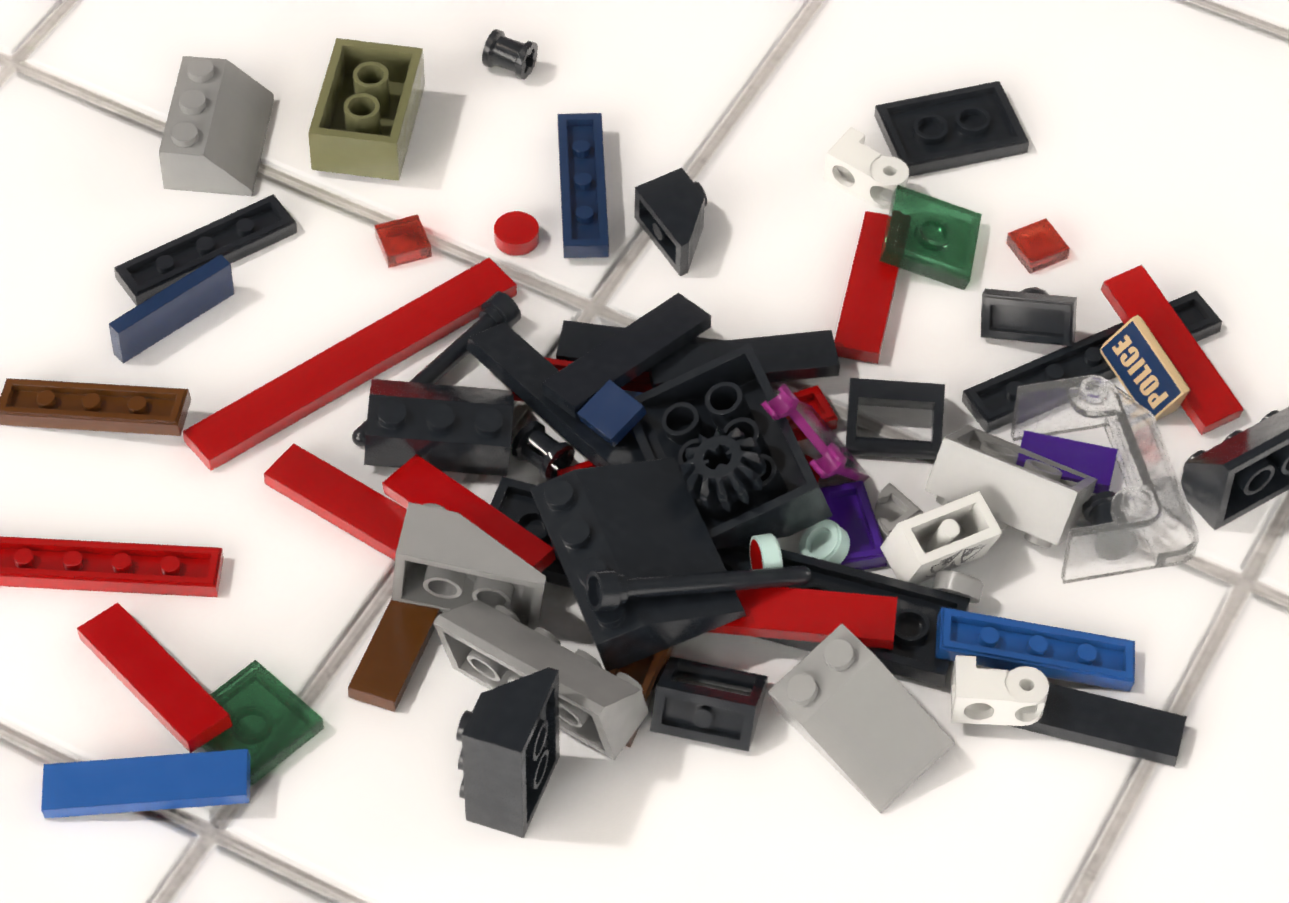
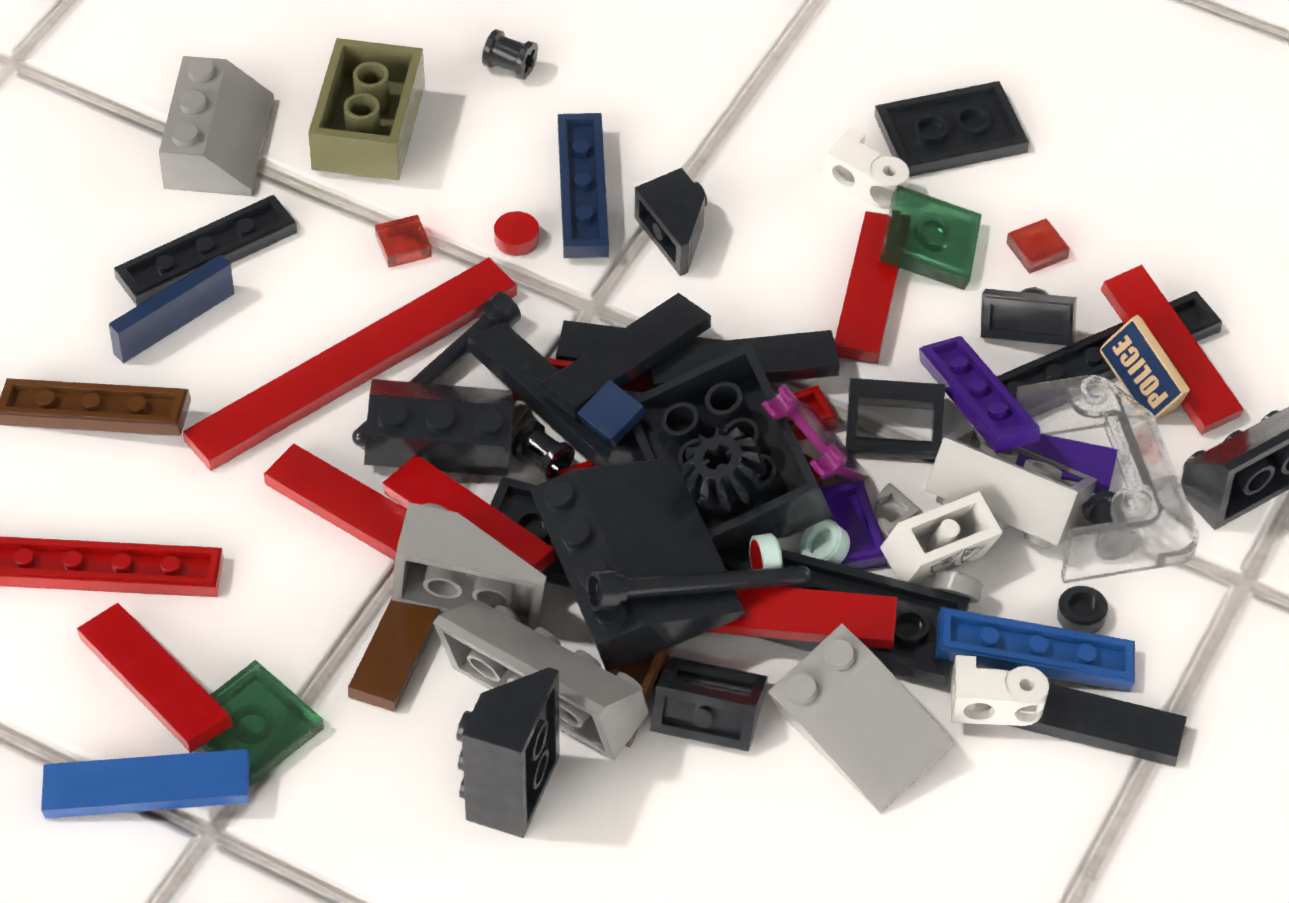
none -> dark purple tile [919,336,1040,454]
none -> black tile [1057,586,1108,634]

